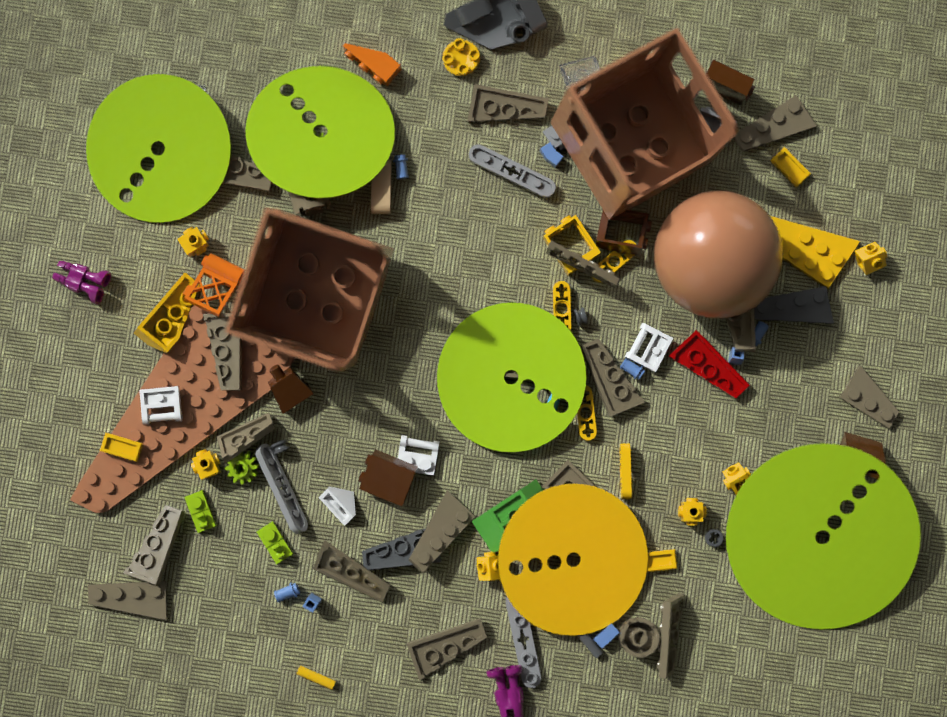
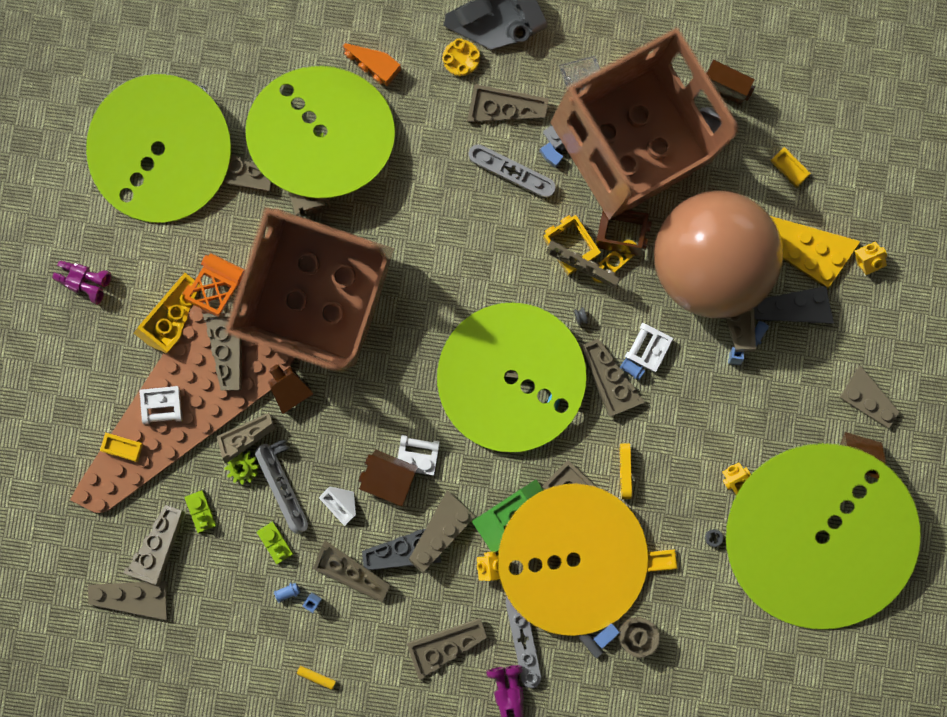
yellow brick [177,227,210,258] -> none
yellow brick [191,449,222,480] -> none
tan beam [371,160,392,214] -> none
medium blue pin [393,155,409,179] -> none
yellow beam [553,281,571,331] -> none
yellow beam [577,385,597,441] -> none
dark tan wing [657,593,685,679] -> none
red wing [668,330,750,399] -> none
yellow brick [678,498,707,525] -> none
dark tan wing [733,95,817,152] -> none

